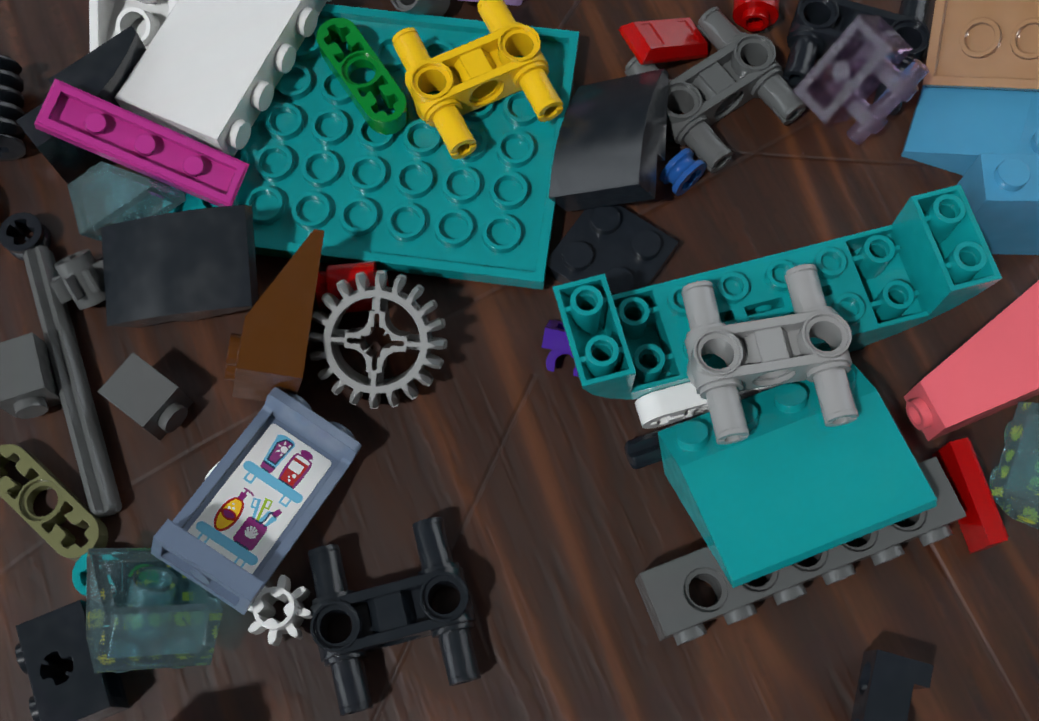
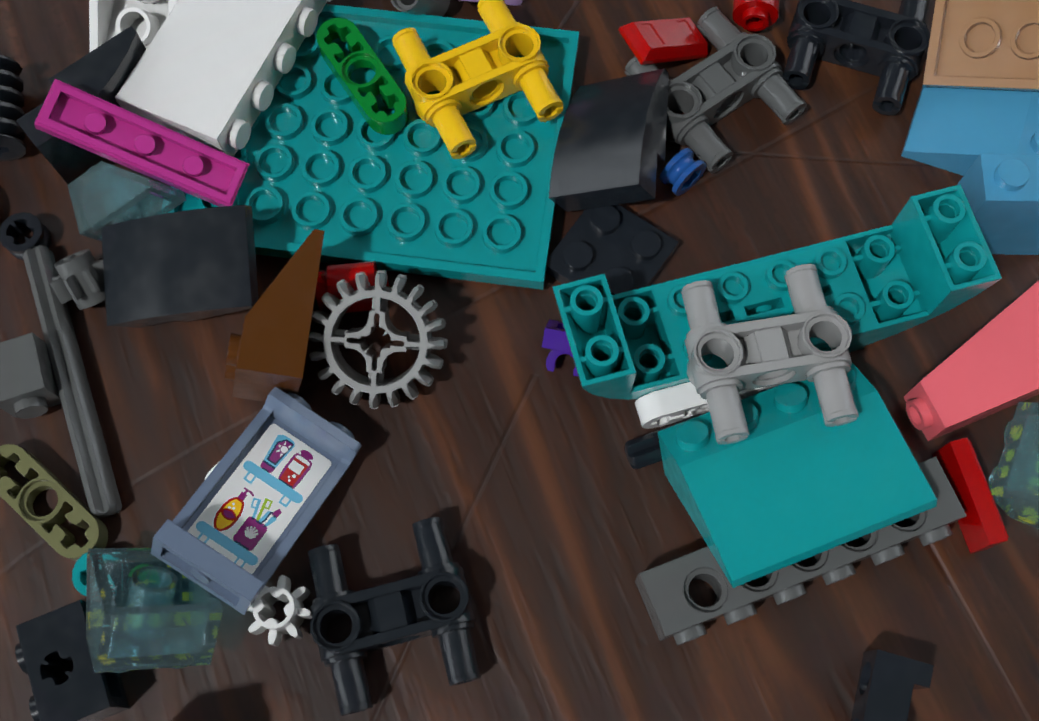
dark grey brick [97,353,193,441] -> none
clear purple brick [793,15,930,145] -> none

